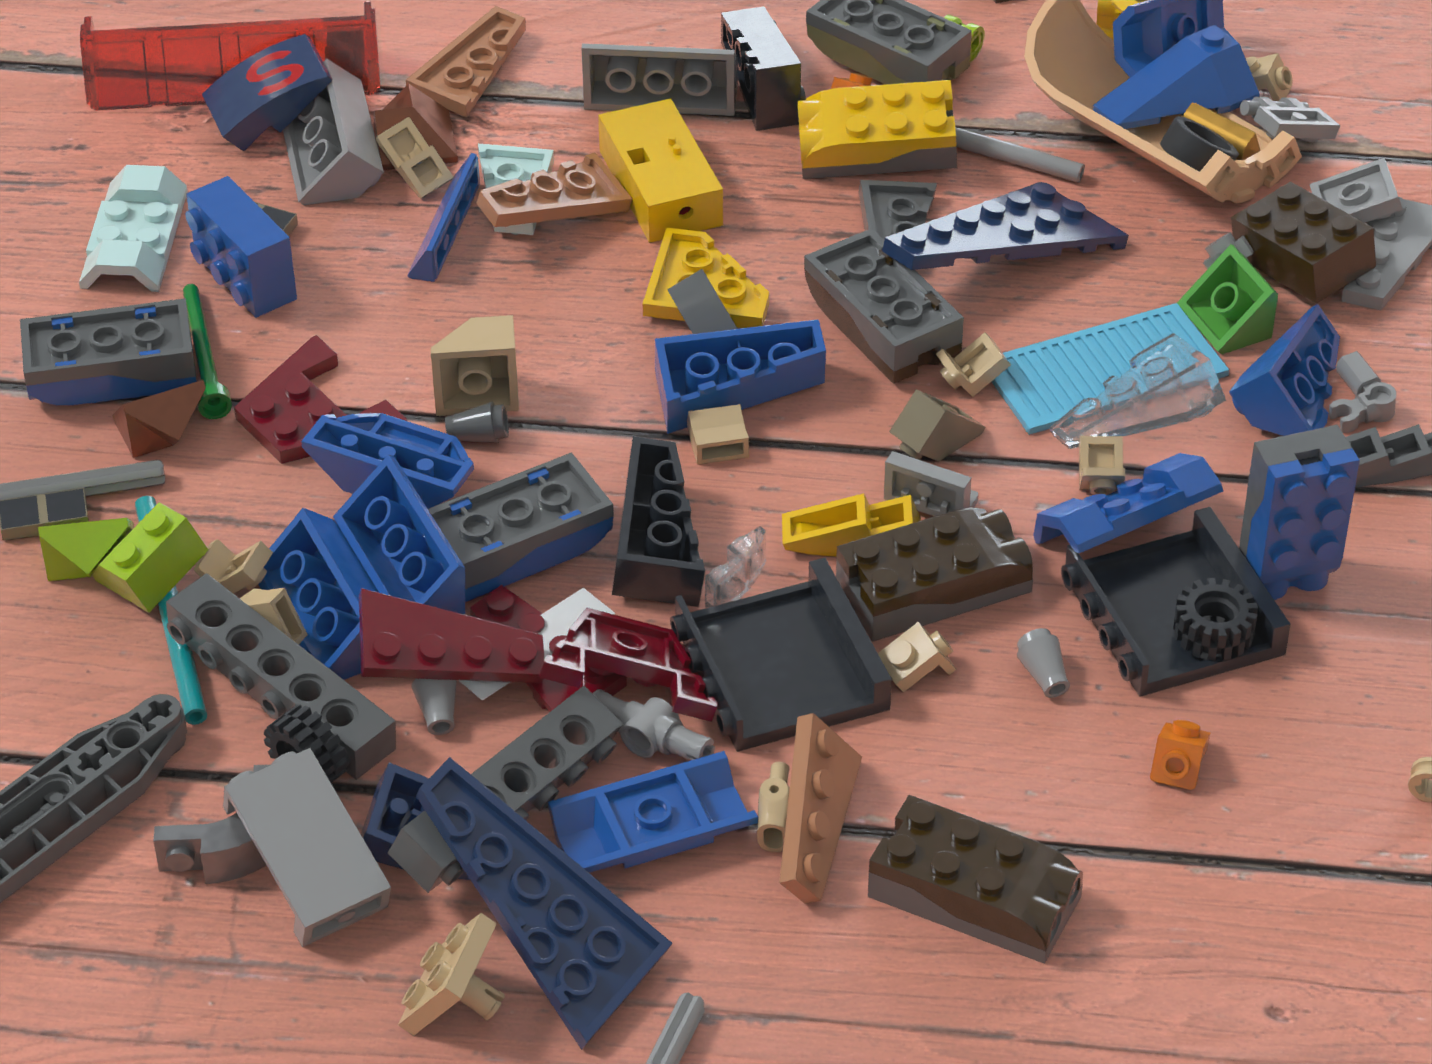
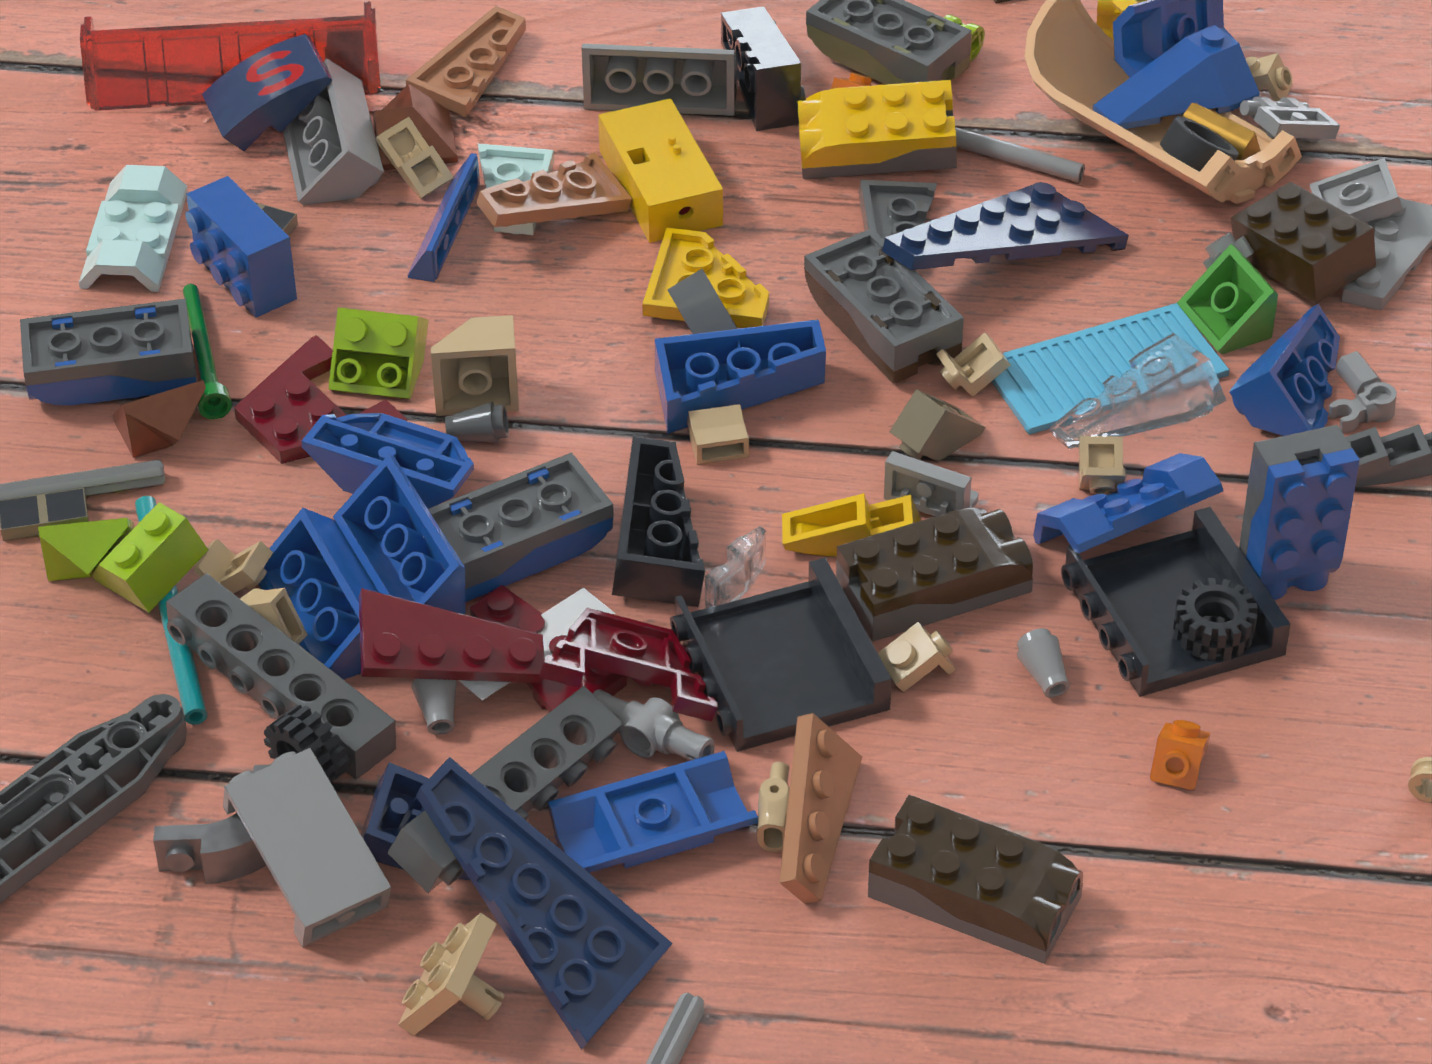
none -> lime slope [328,307,429,399]

